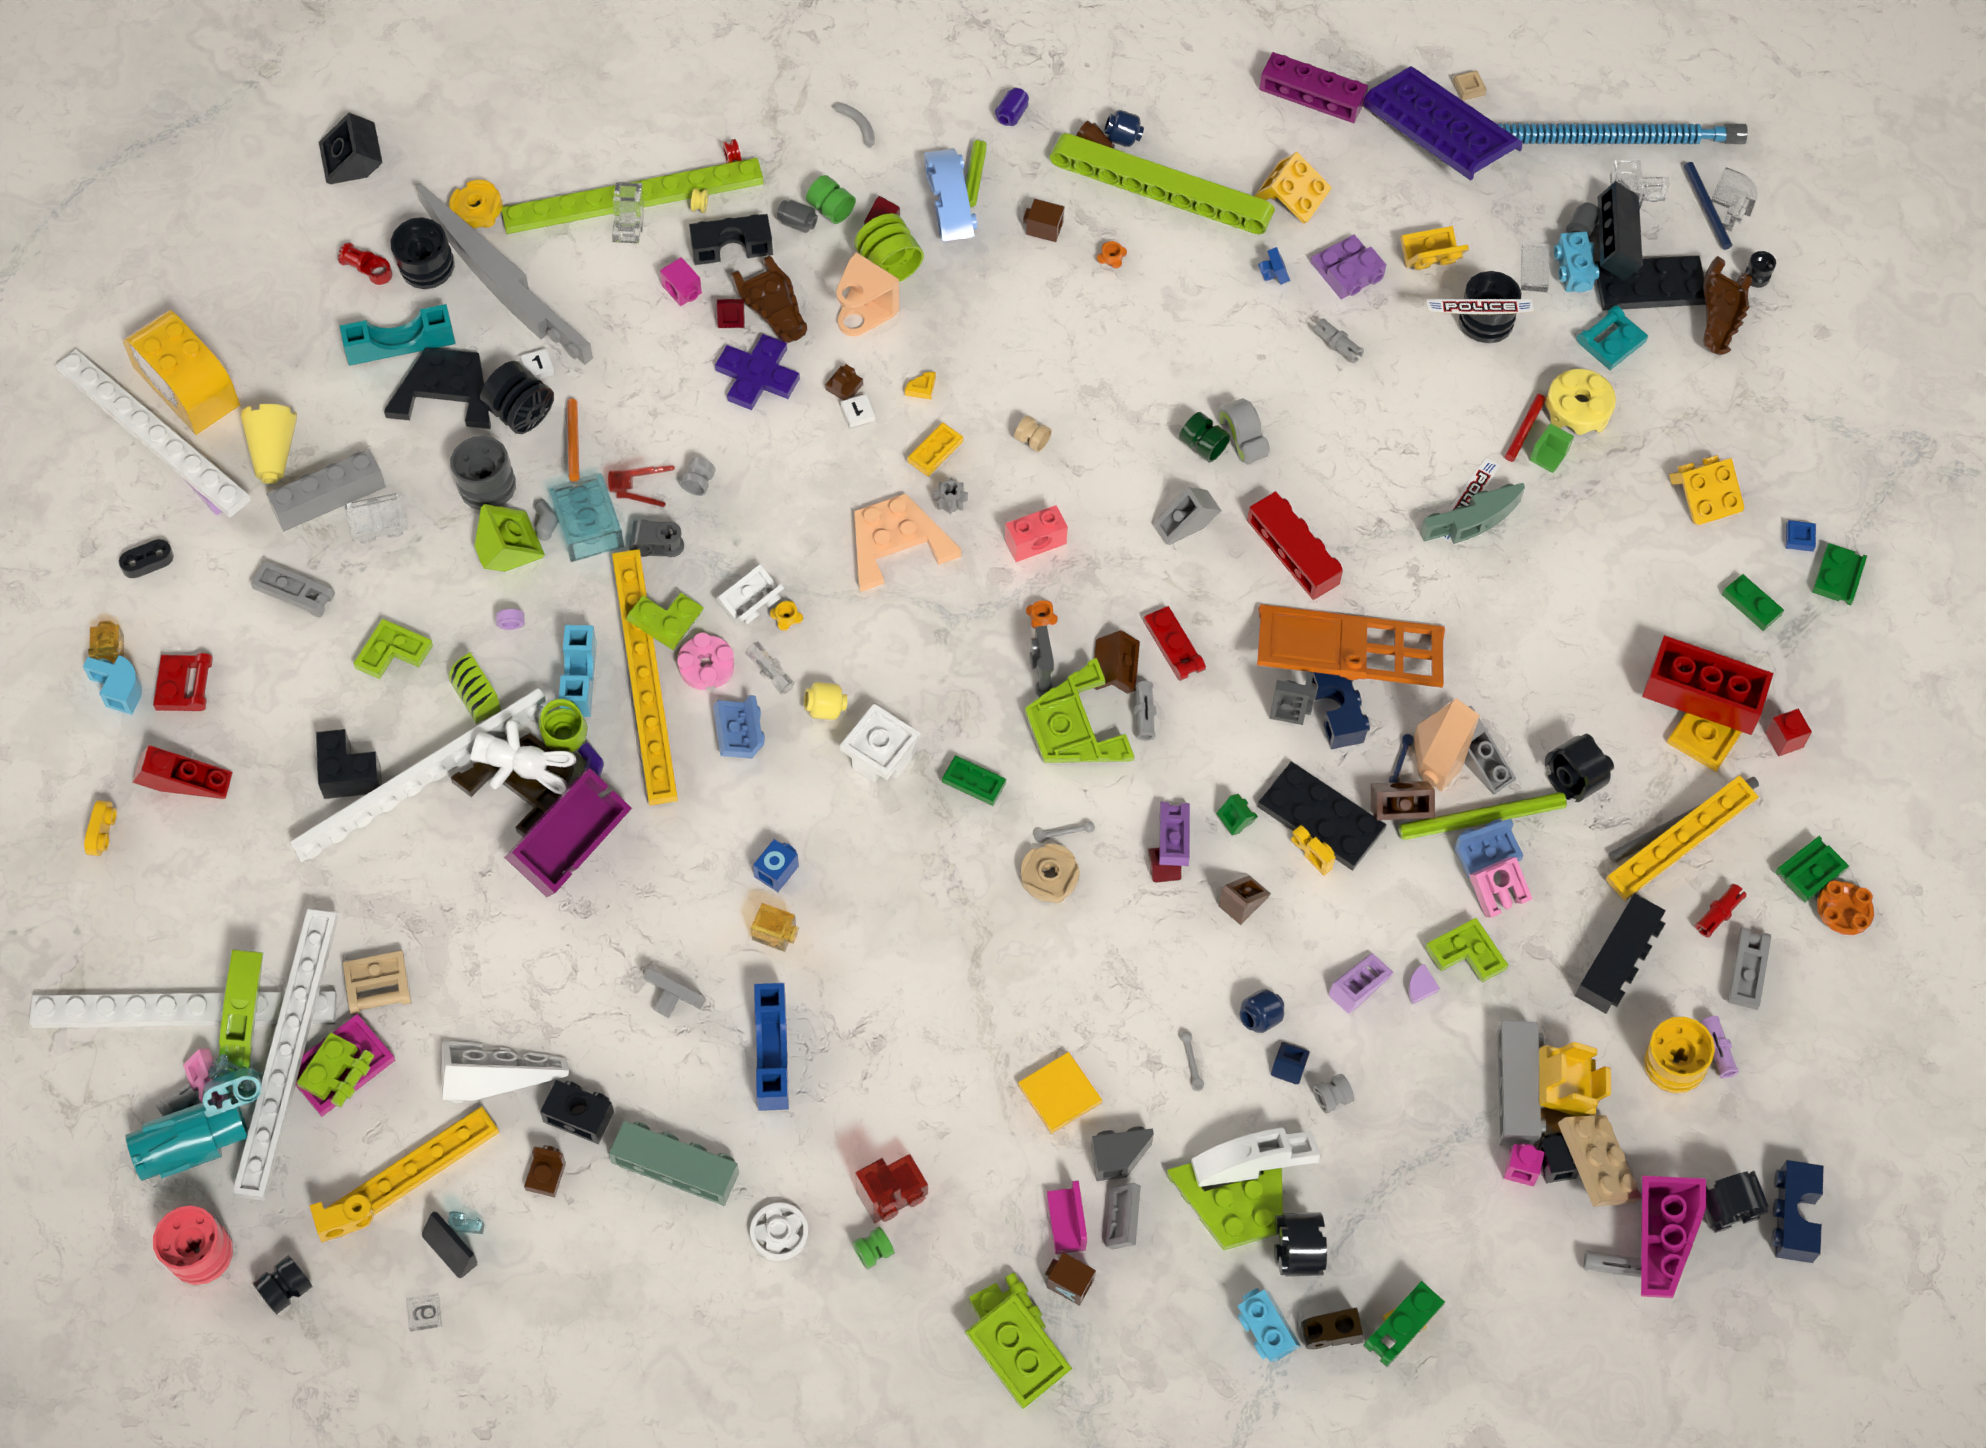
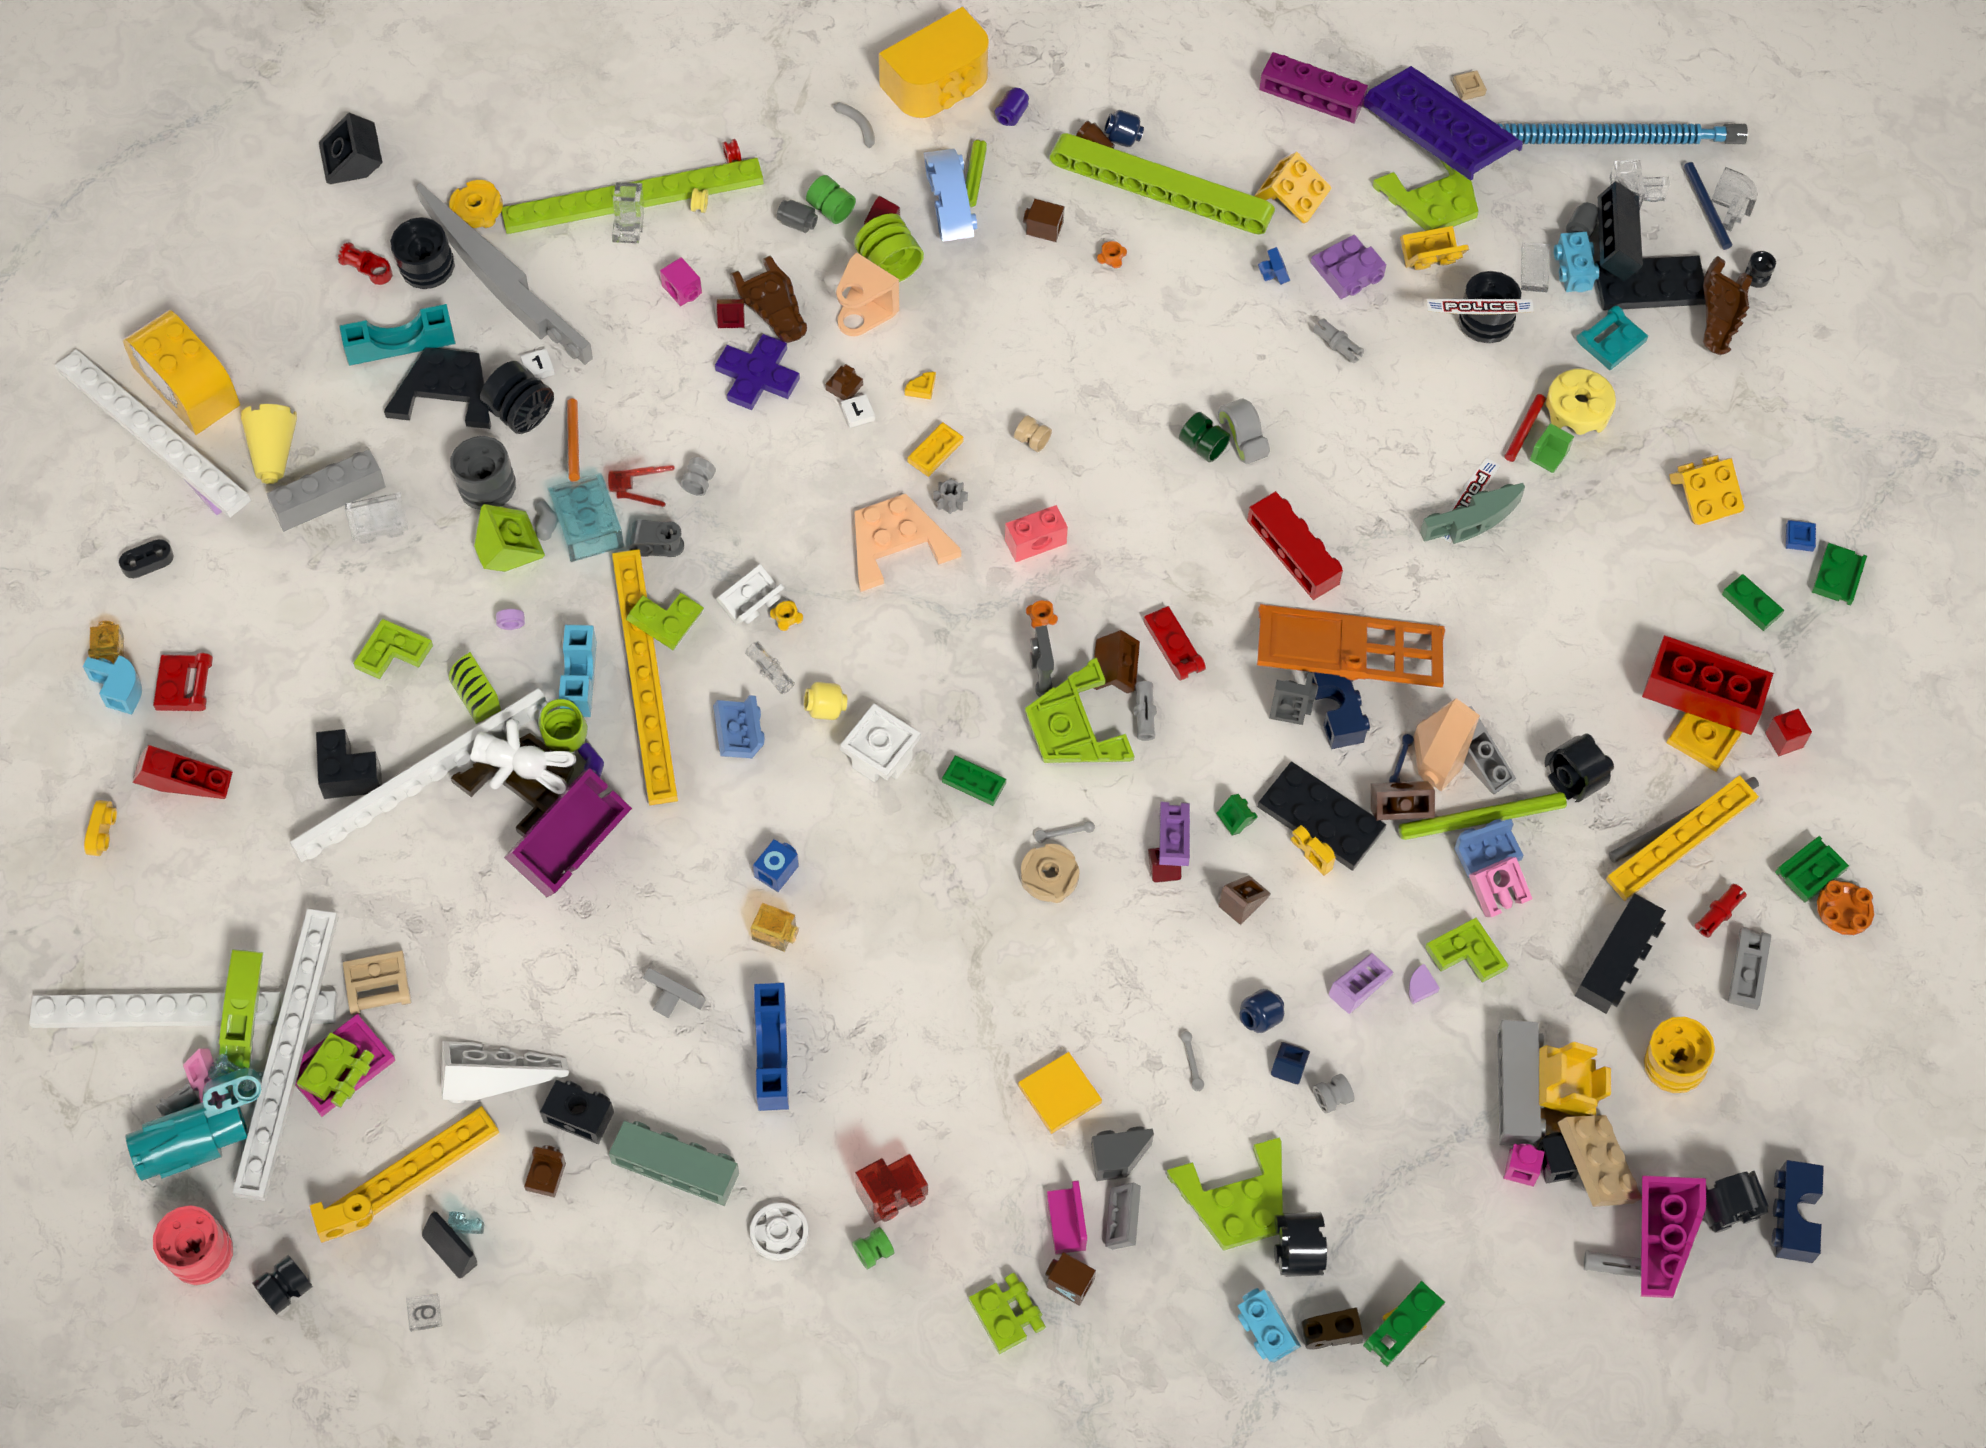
light grey plate [251,561,335,617] -> none
bright pink plate [677,633,734,690] -> none
black arch [689,214,773,265] -> none
lime tile [964,1292,1072,1409] -> none
light grey slope [1153,487,1222,545] -> none
white slope [1191,1127,1320,1187] -> none
lavender pin [1700,1016,1739,1078] -> none
none -> yellow brick [879,6,989,118]
none -> lime wing [1373,160,1479,231]

